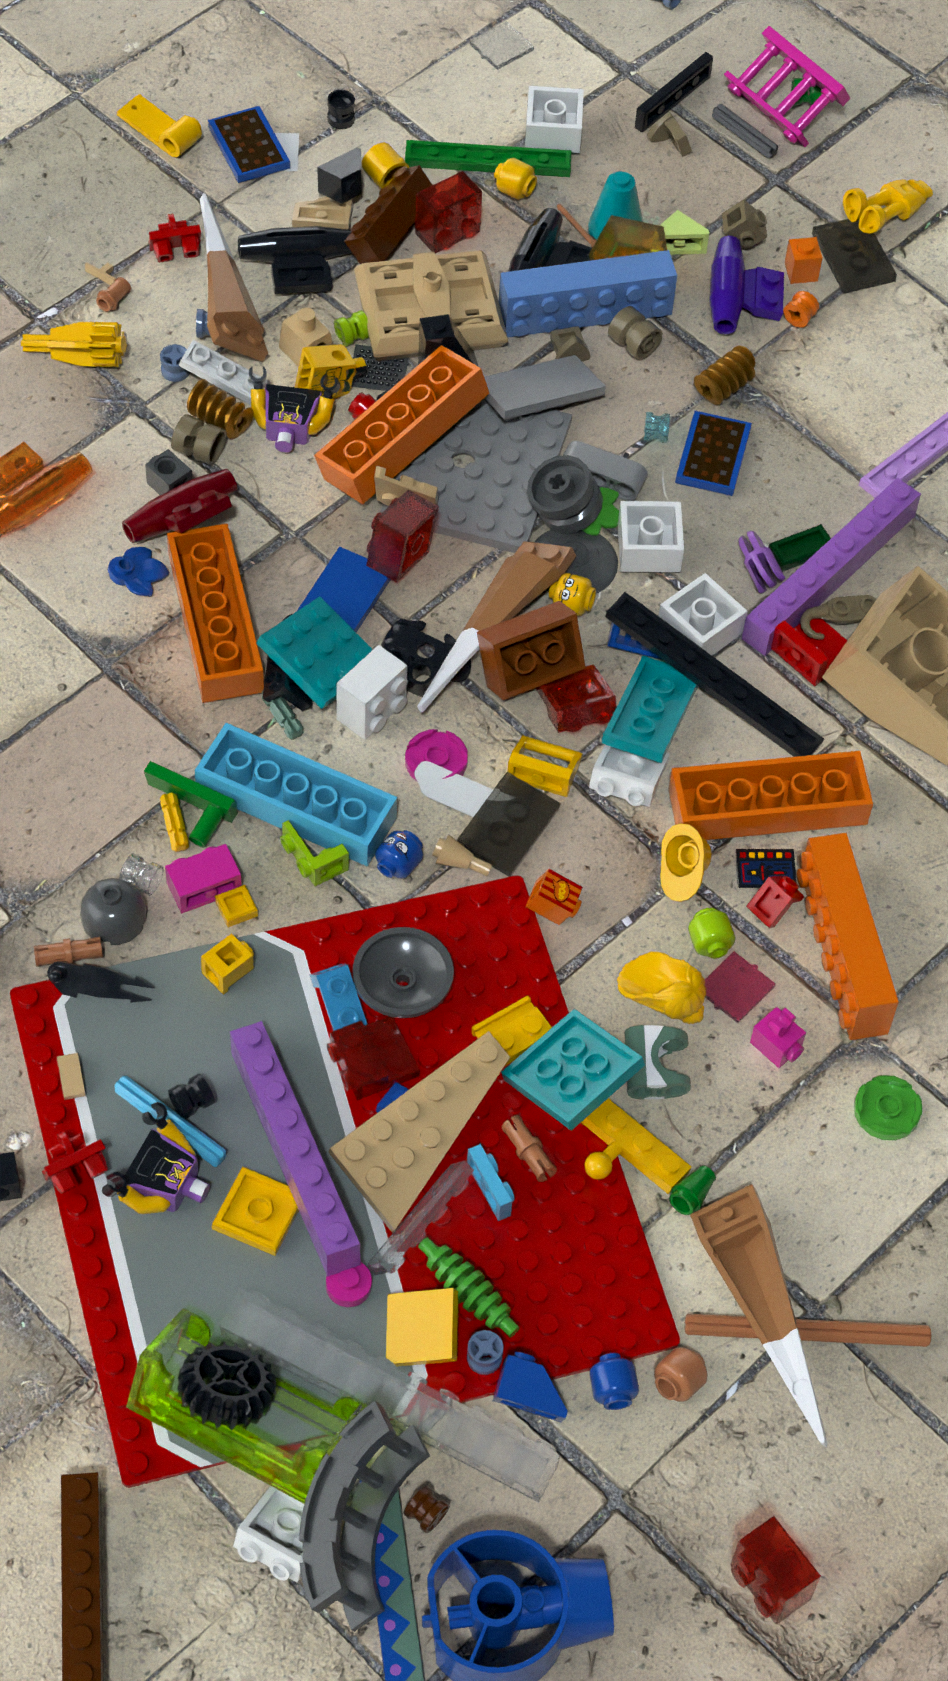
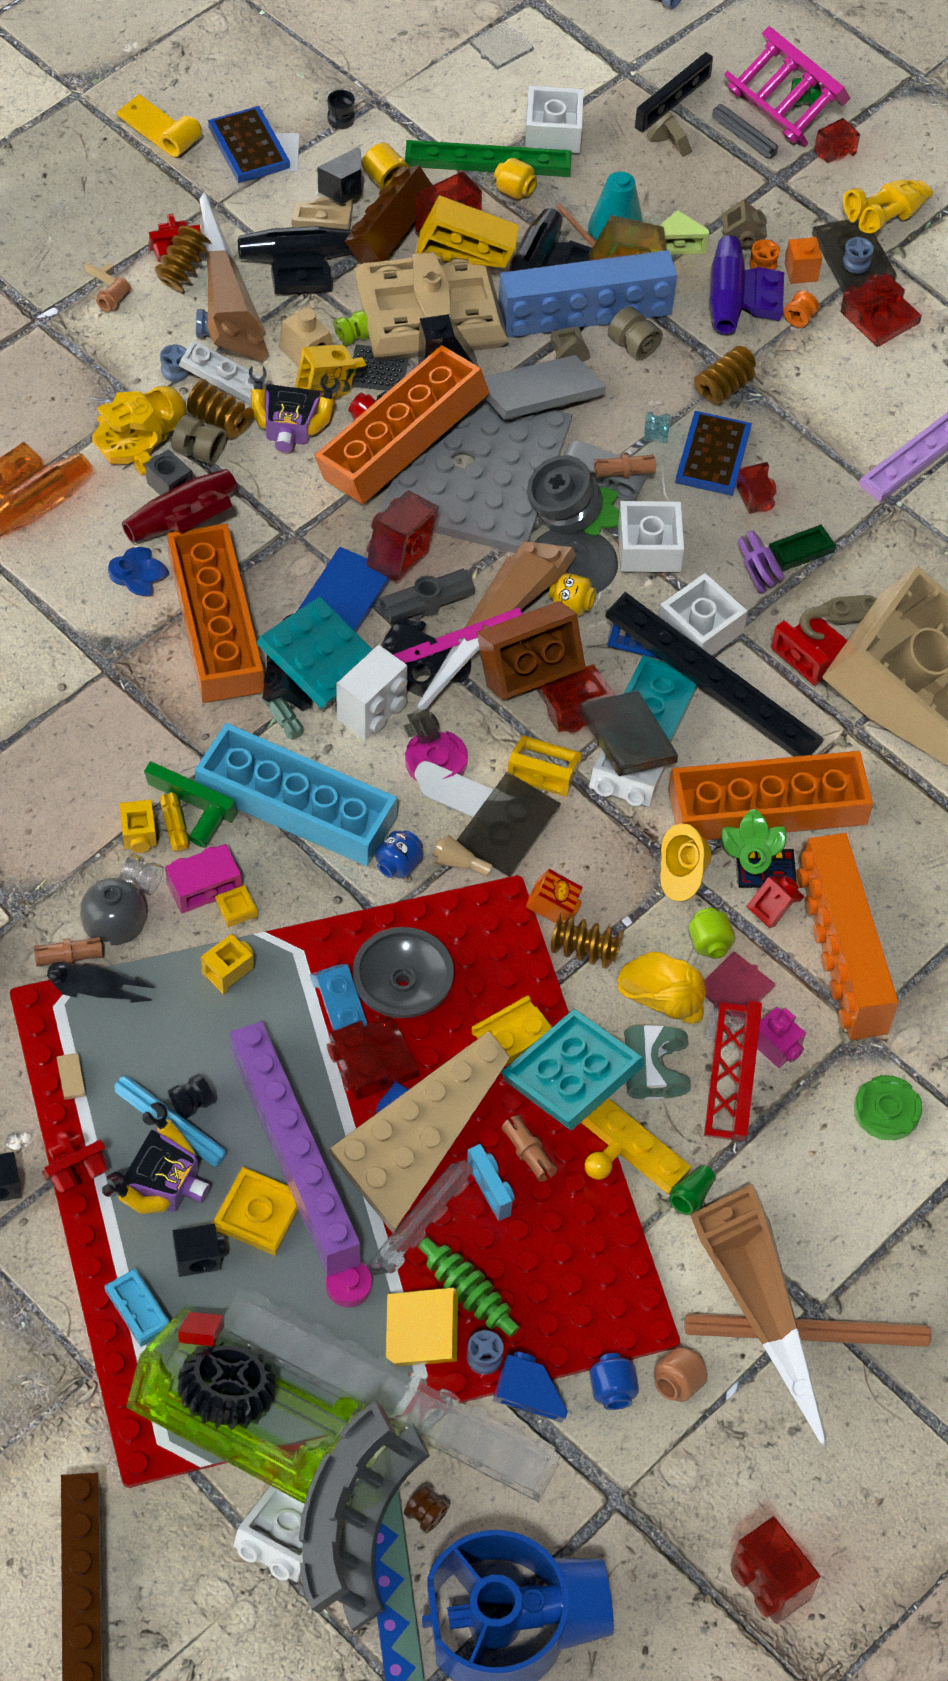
yellow piece [21,322,127,367] -> none
lime bracket [280,820,349,886] -> none
tan wing [374,466,438,511] -> none
medium lavender brick [742,477,921,656] -> none
none -> yellow helmet [92,386,187,476]
none -> medium azure plate [104,1268,172,1347]
none -> yellow brick [119,799,157,853]
none -> pearl gold piece [155,226,212,293]
none -> black brick [172,1223,227,1277]
none -> red tile [178,1312,224,1346]
none -> dark grey piece [380,568,475,623]
none -> dark pink piece [393,608,523,663]
none -> clear smoke plate [403,708,441,744]
none -> yellow wedge [415,195,519,268]
none -> pearl gold piece [551,913,624,969]
none -> clear smoke tile [580,691,678,776]
none -> nougat pin [594,454,656,479]
none -> clear wheel [703,1007,745,1050]
none -> red fence [704,1001,762,1142]
none -> bright green plate [722,809,787,874]
none -> clear red brick [736,462,777,514]
none -> orange wheel [749,239,780,270]
none -> clear red brick [814,118,861,164]
none -> clear red plate [840,272,922,347]
none -> sand blue wheel [842,237,874,274]

